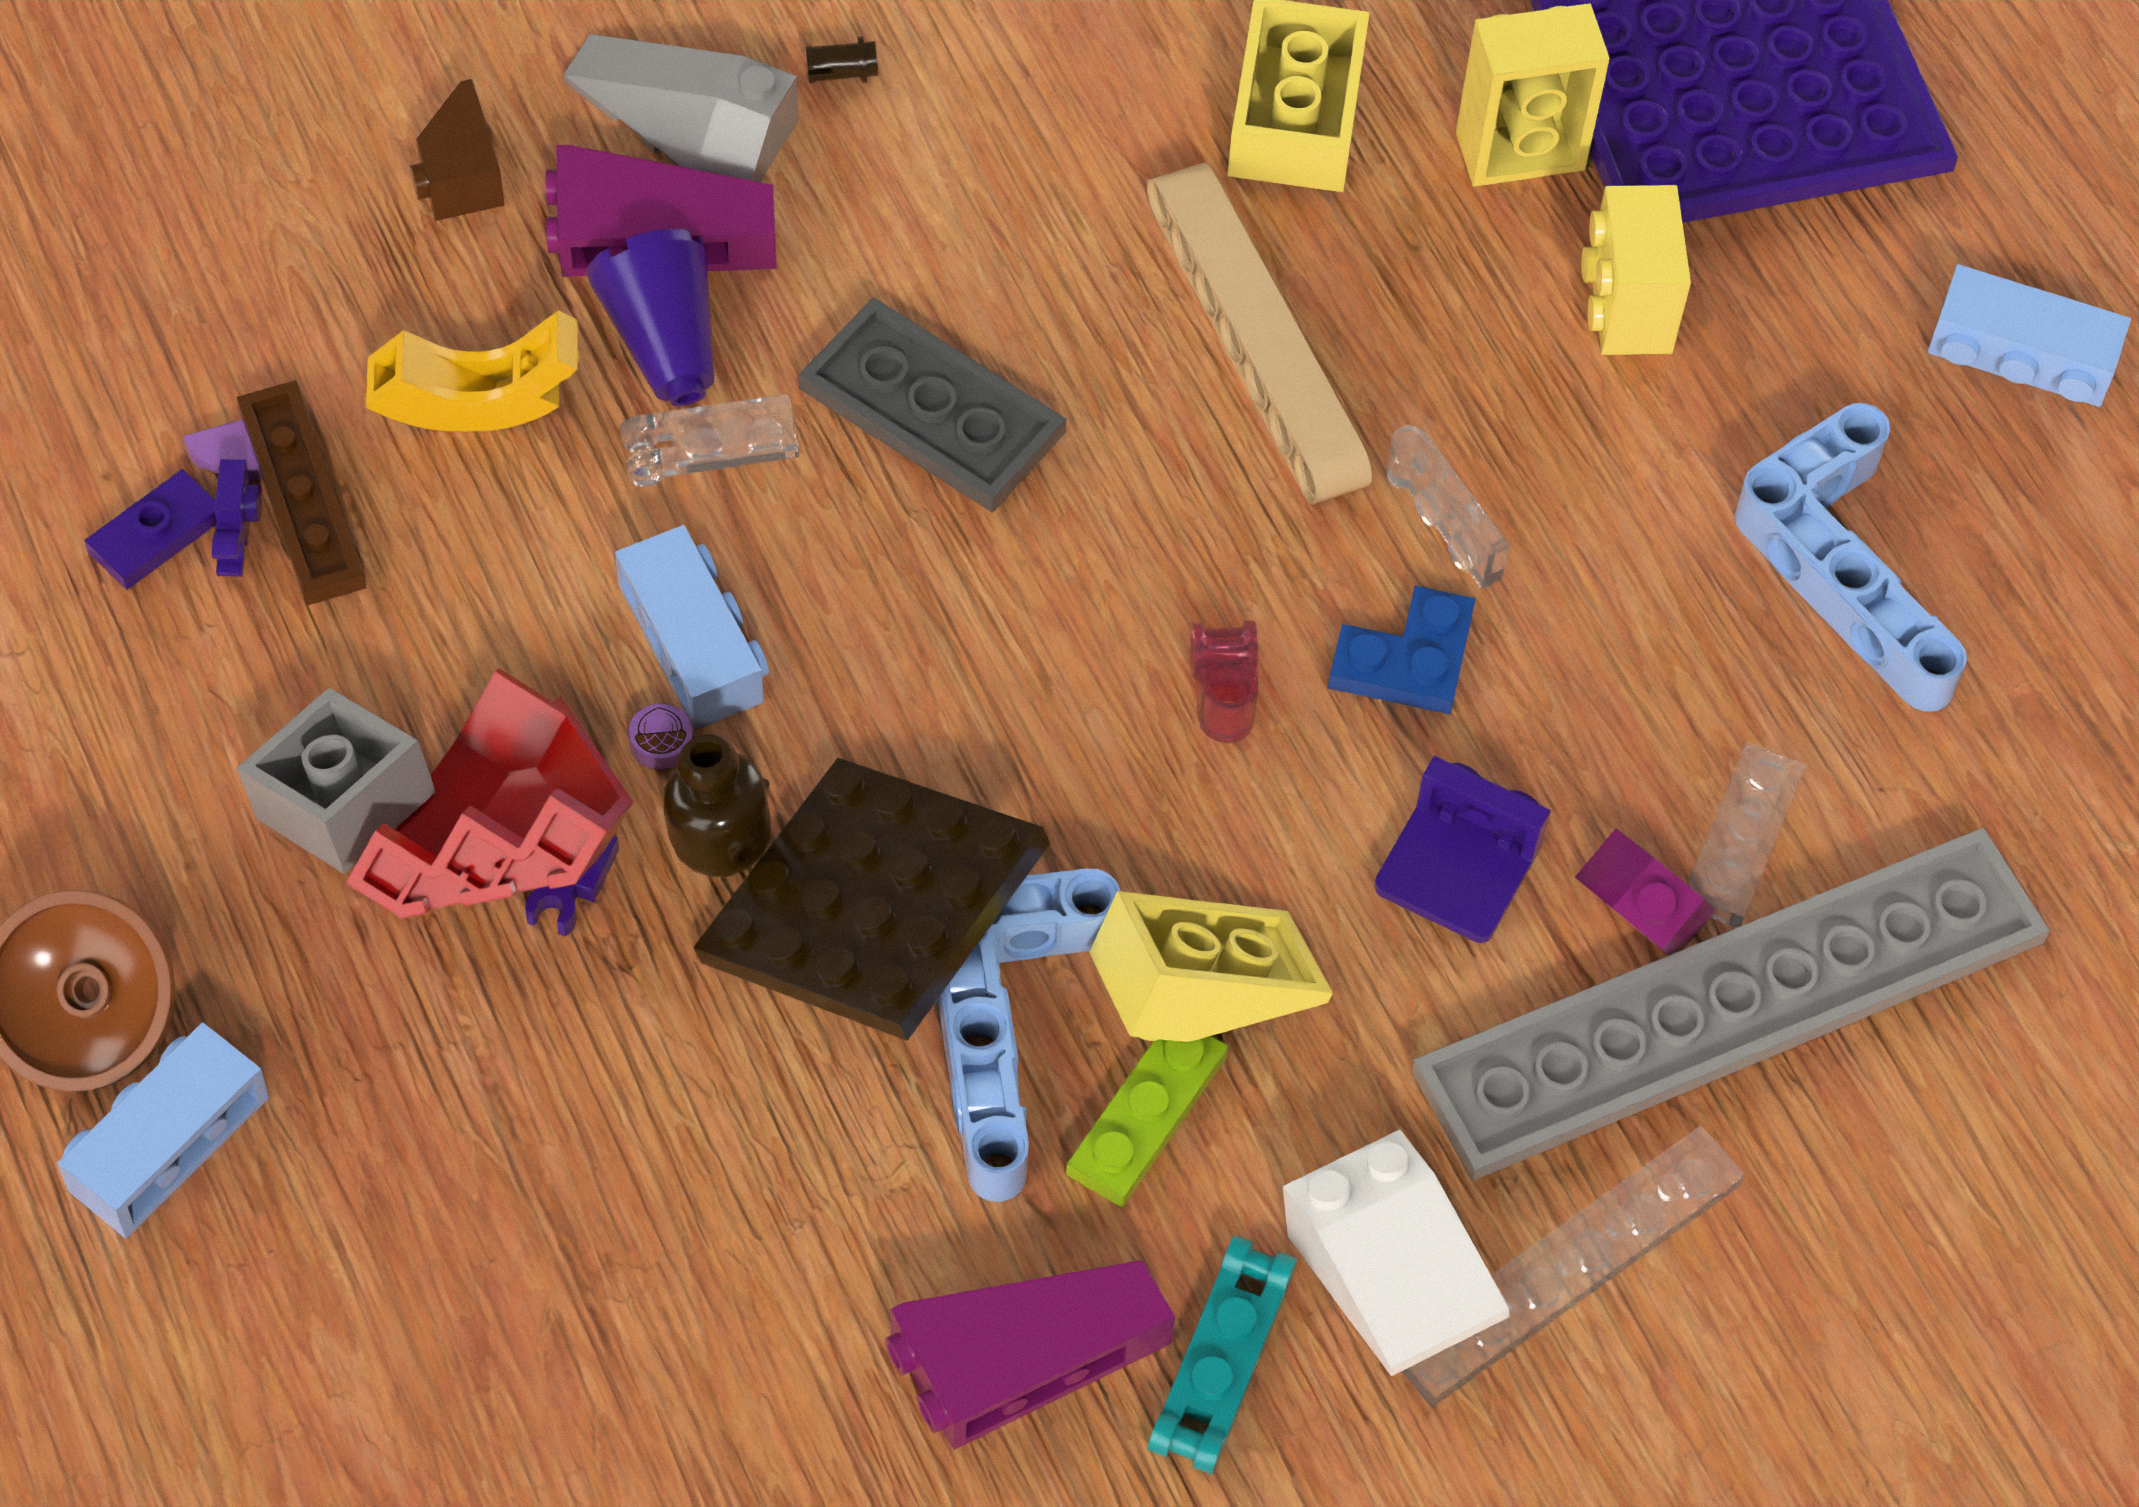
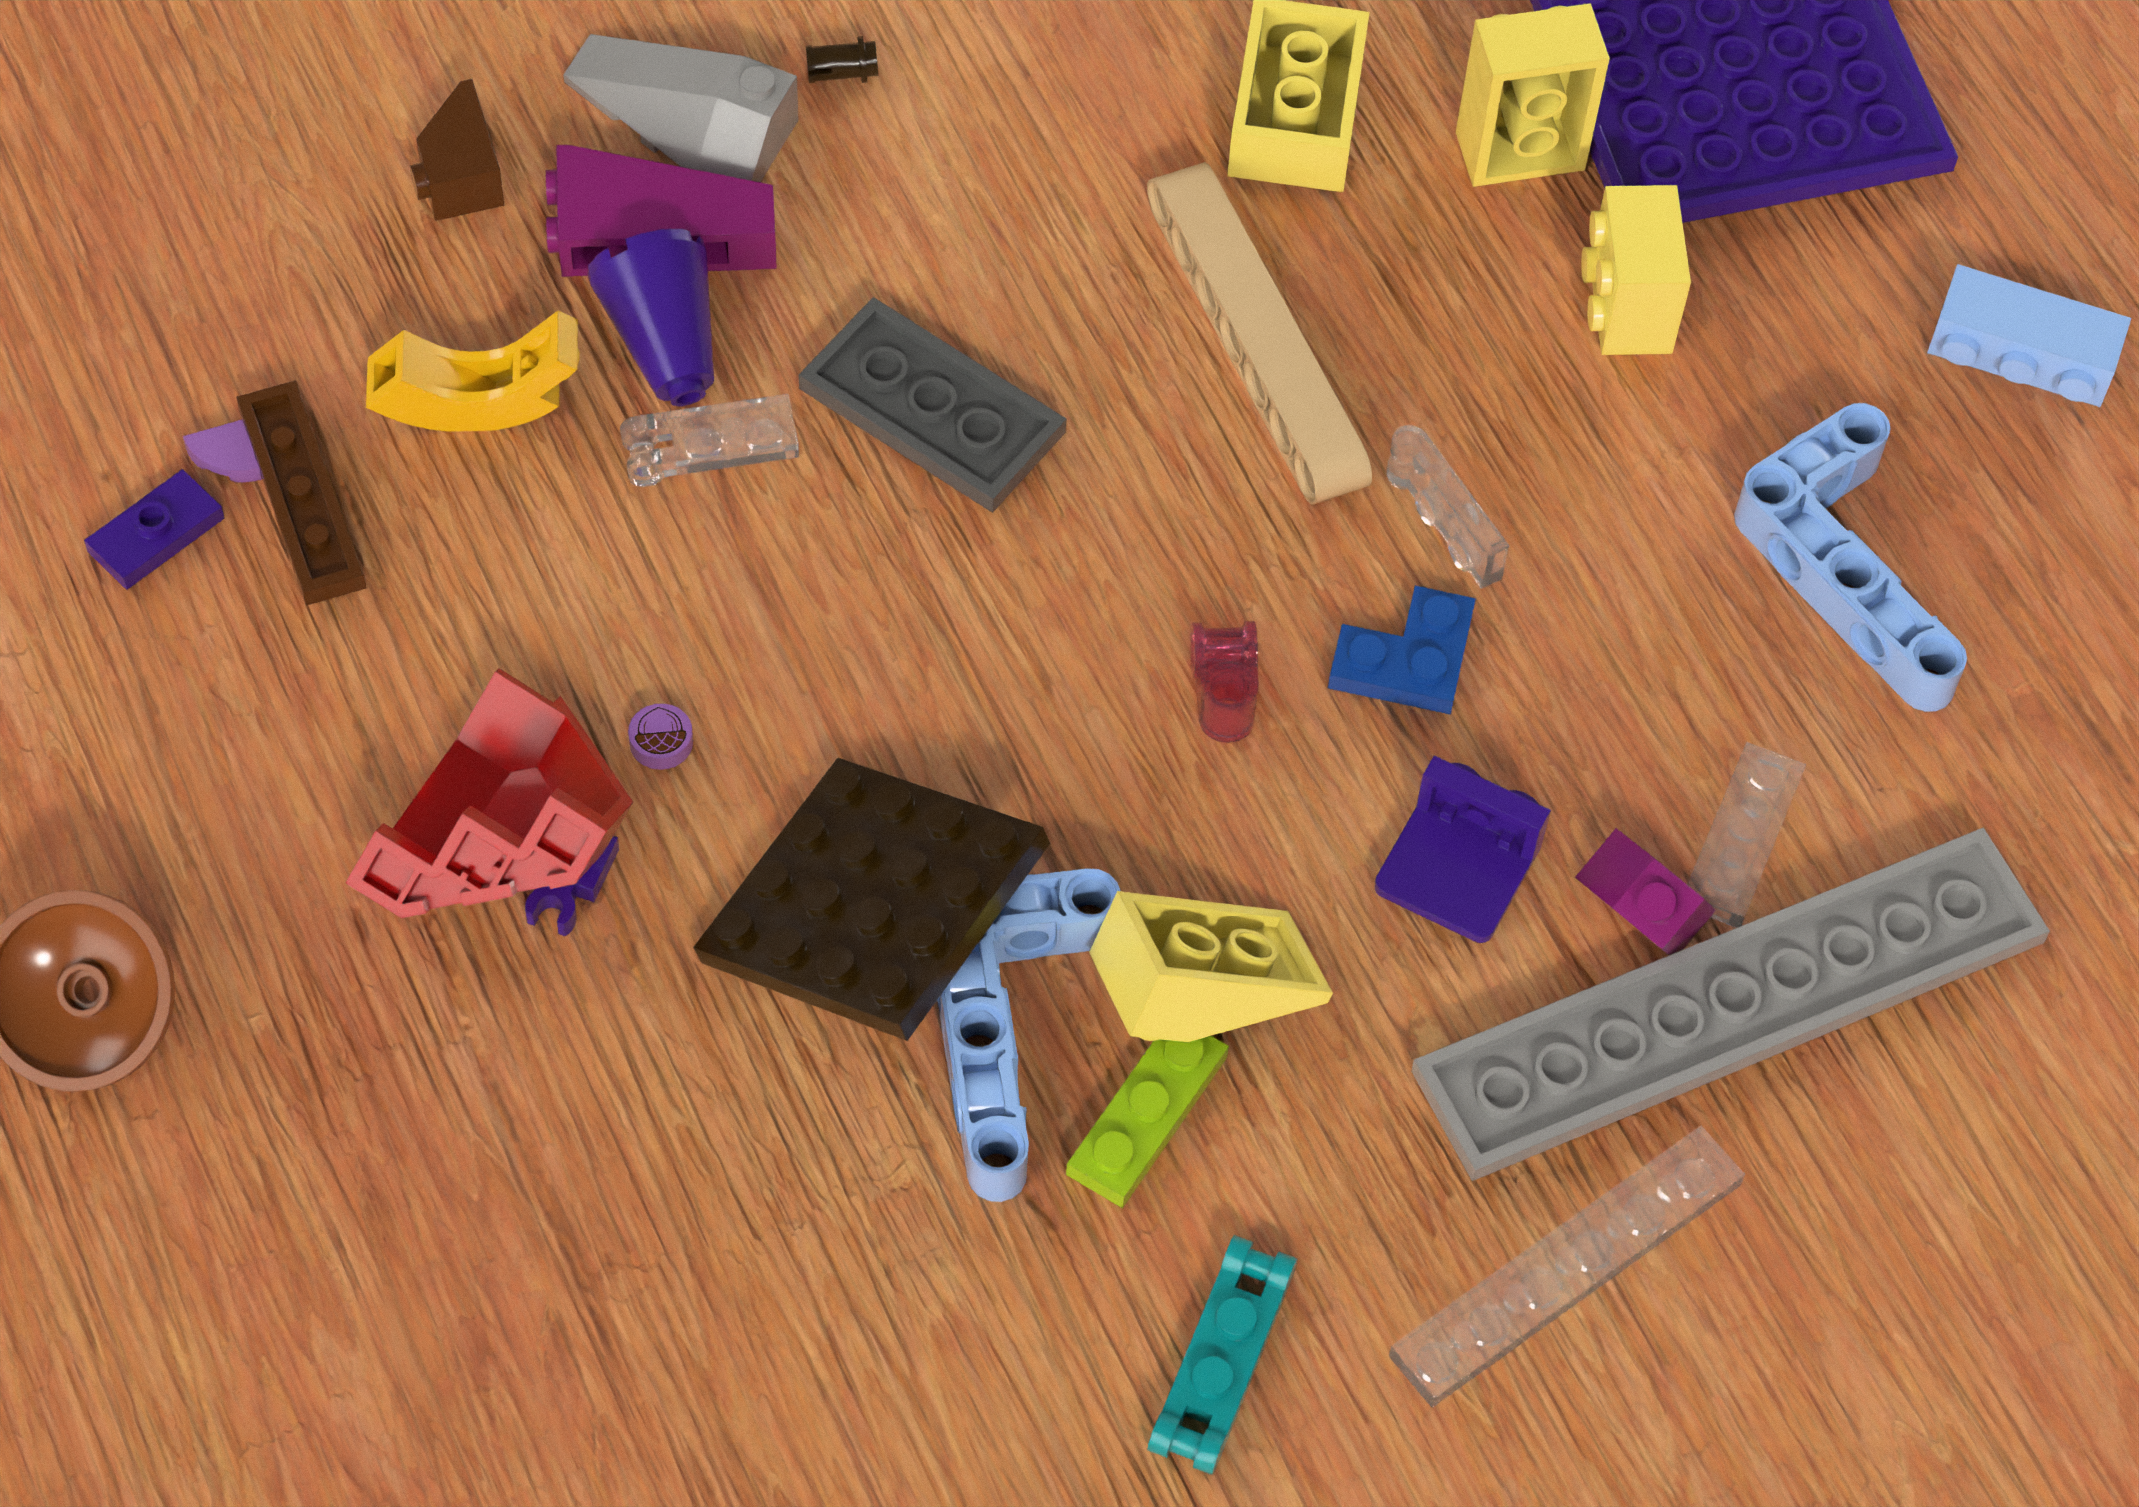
light blue brick [57,1022,269,1239] -> none
dark purple plate [212,459,262,577] -> none
light grey brick [236,688,436,874] -> none
light blue brick [615,525,769,730] -> none
dark brown piece [663,734,771,877] -> none
magenta slope [885,1260,1175,1450] -> none
white slope [1283,1129,1510,1376] -> none

